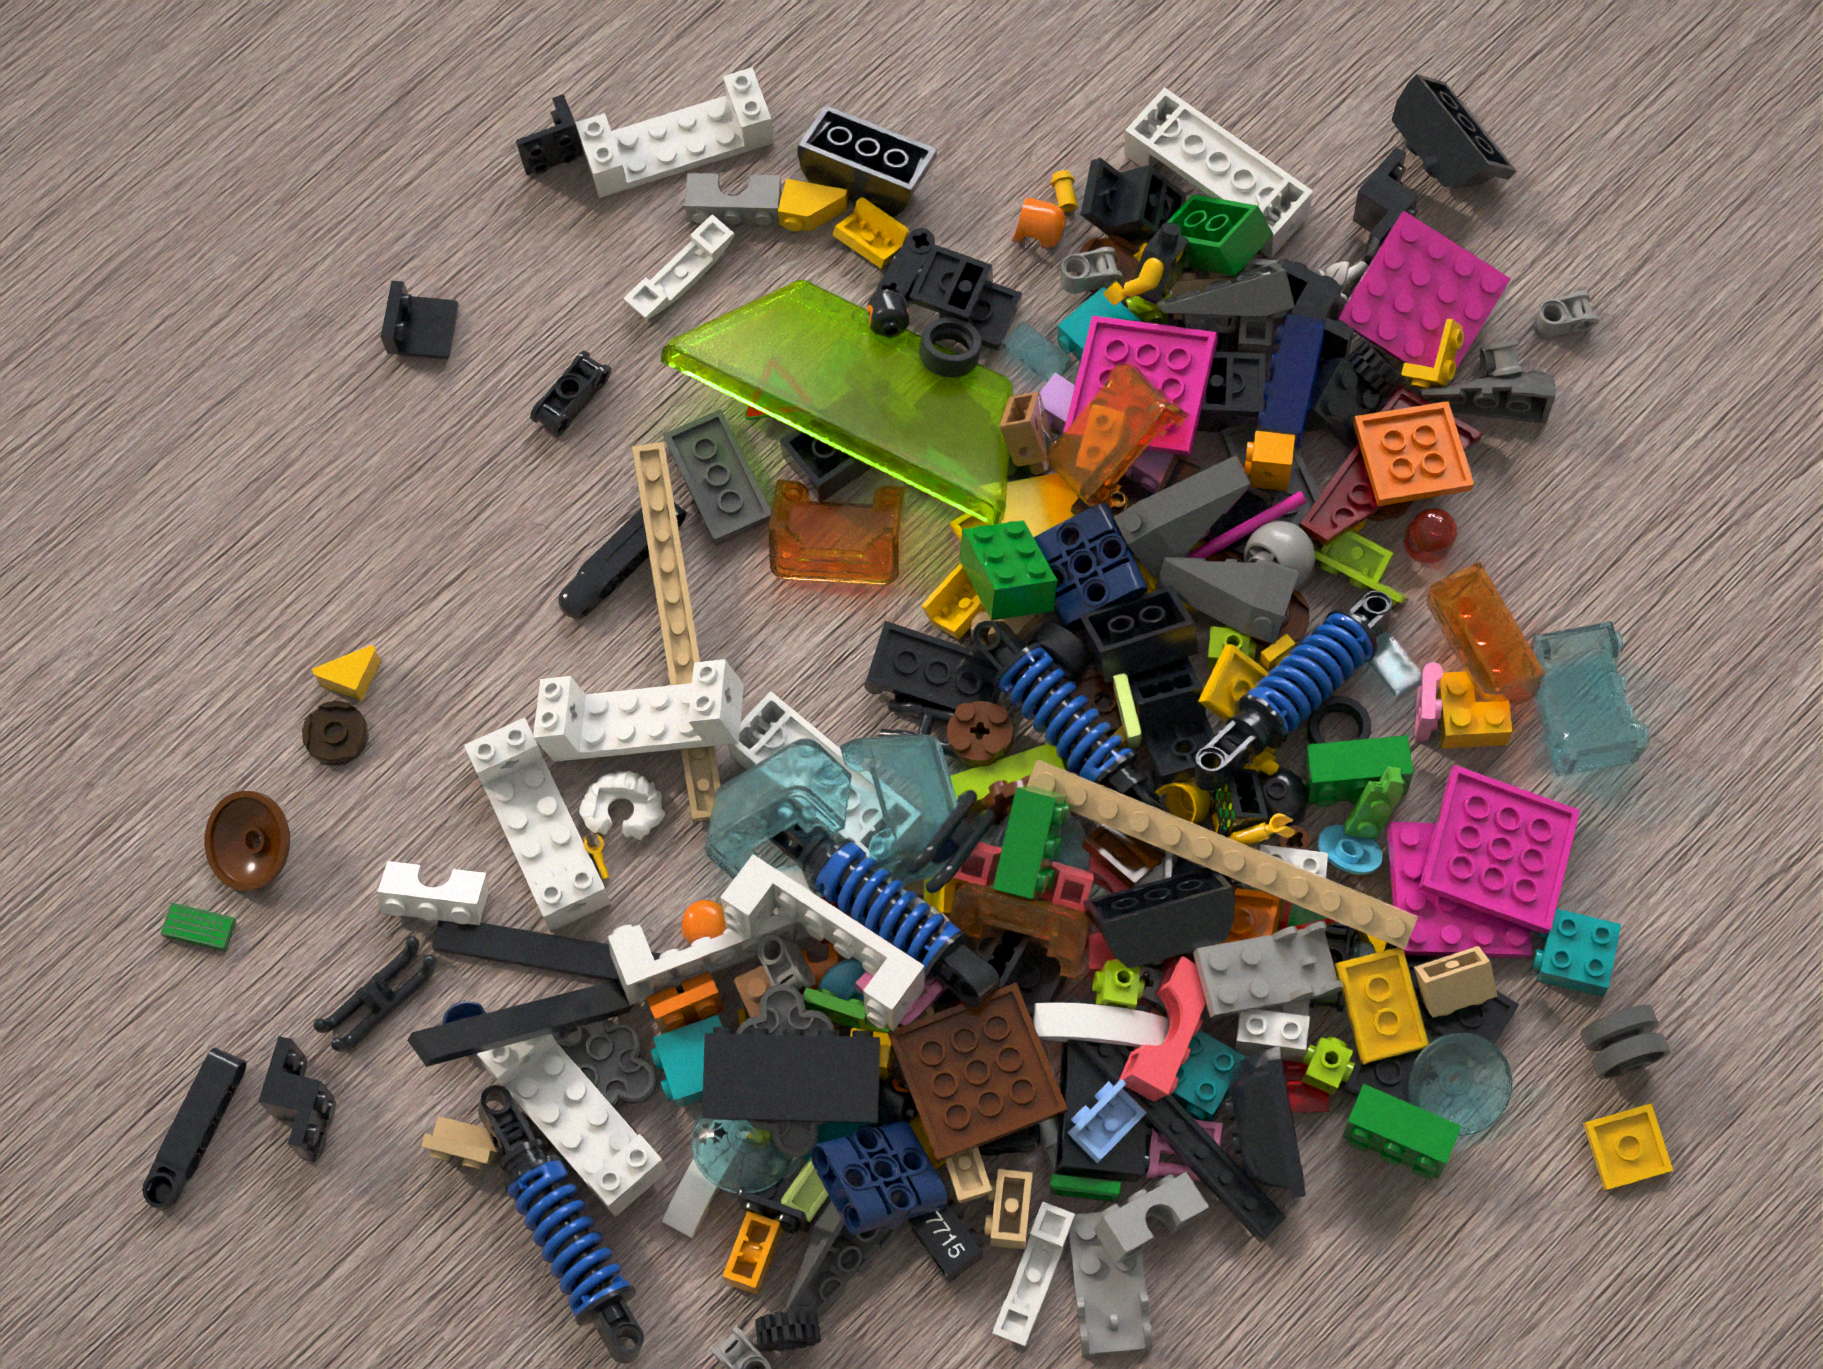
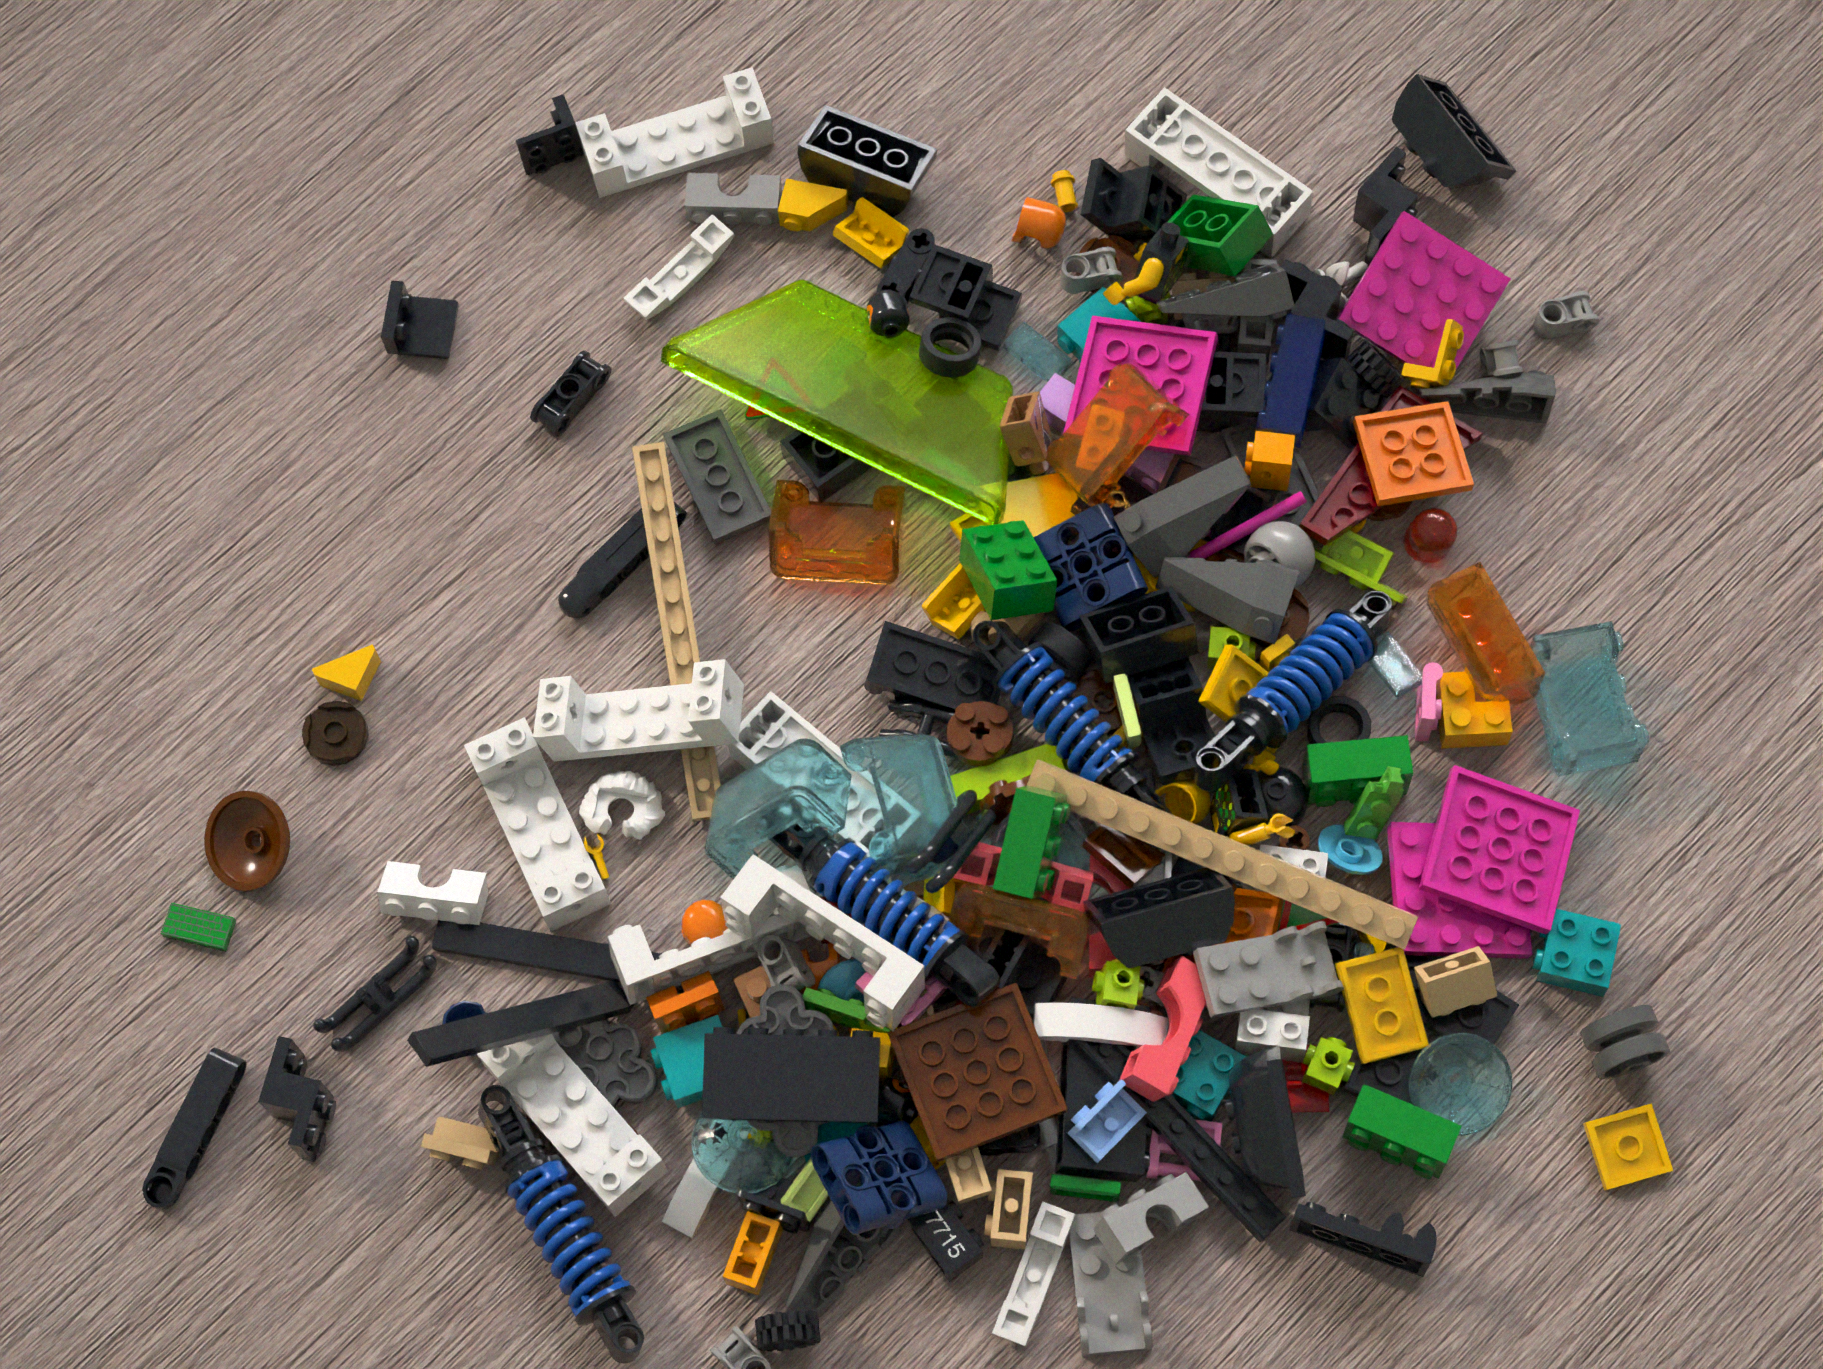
none -> black hinge [1289,1202,1437,1277]

